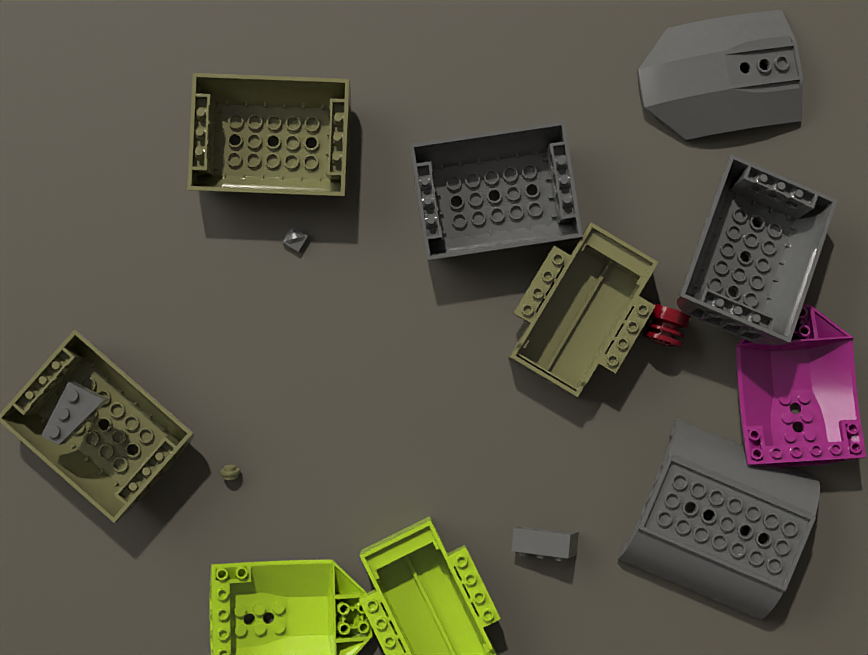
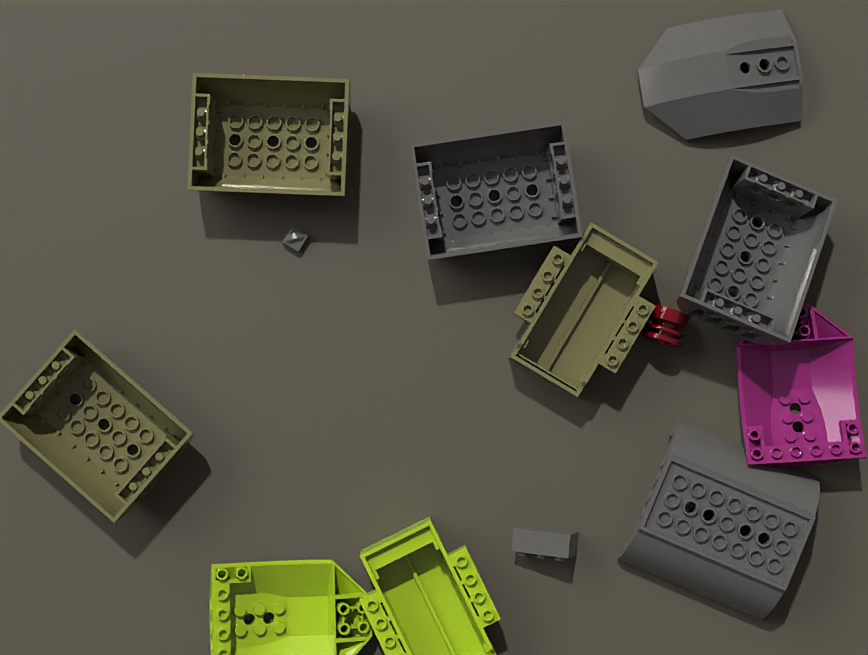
dark grey wedge [41,382,110,445] -> none
olive plate [220,465,240,480] -> none

